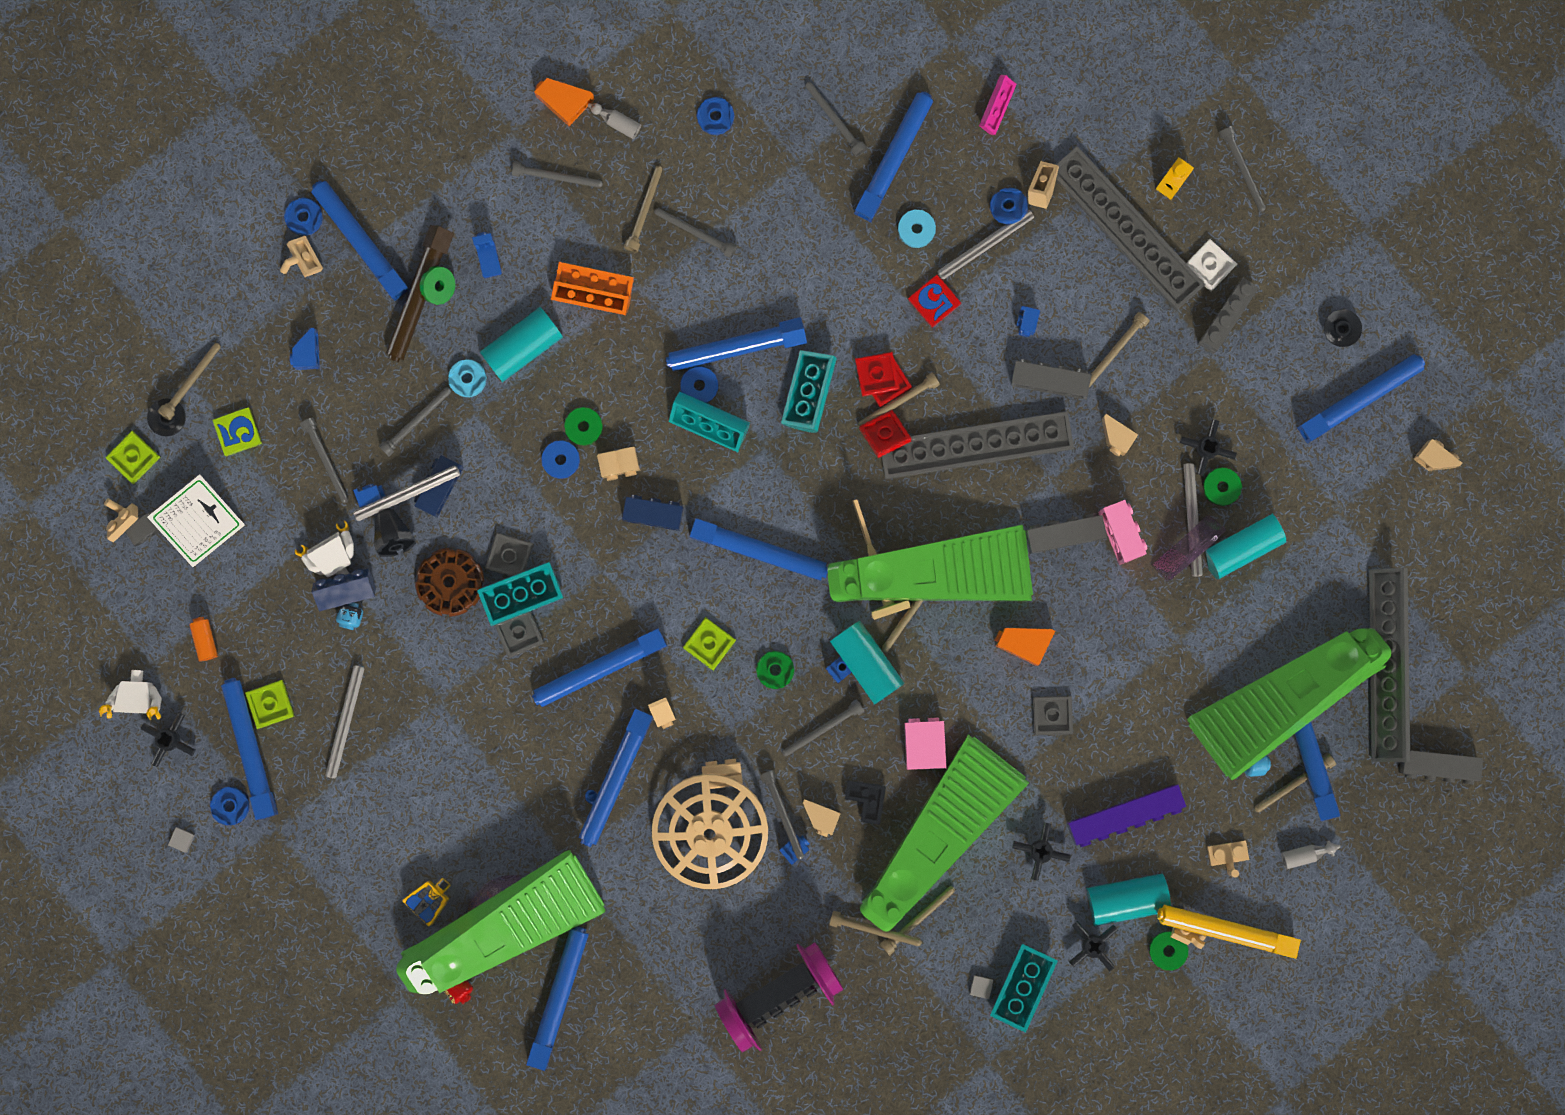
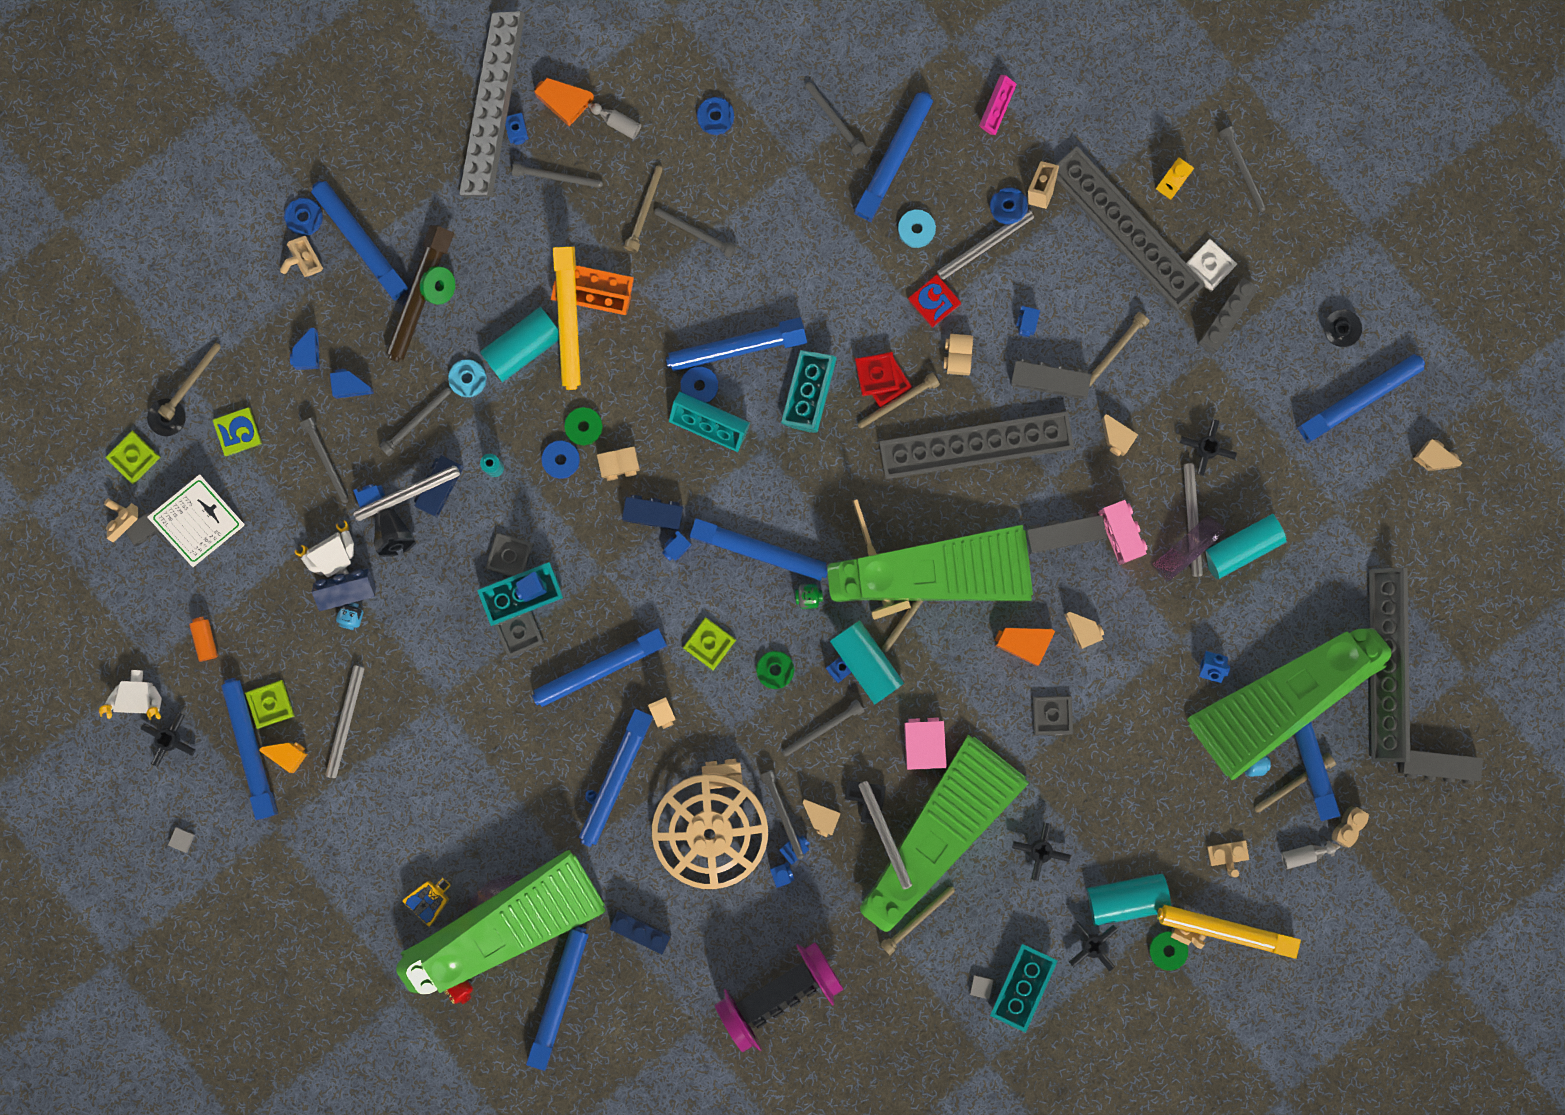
blue tile [210,787,250,825] -> none
reddish brown plate [415,548,484,617] -> none
blue bracket [472,232,502,278] -> none
dark tan piece [829,911,922,946] -> none
red tile [859,410,911,458] -> none
dark purple brick [1067,784,1186,847] -> none
green tile [1203,468,1242,506] -> none
none -> light orange slope [259,742,308,773]
none -> blue slope [330,369,374,399]
none -> plate [459,11,525,197]
none -> teal brick [480,454,504,477]
none -> blue brick [505,113,529,145]
none -> blue slope [515,572,547,602]
none -> yellow brick [553,247,581,390]
none -> dark blue brick [610,910,672,955]
none -> blue brick [662,531,692,562]
none -> blue brick [770,862,795,888]
none -> green head [795,584,823,609]
none -> light grey axle [859,781,912,889]
none -> tan brick [943,334,973,376]
none -> tan slope [1064,612,1104,649]
none -> blue brick [1199,651,1230,683]
none -> tan brick [1332,806,1369,848]

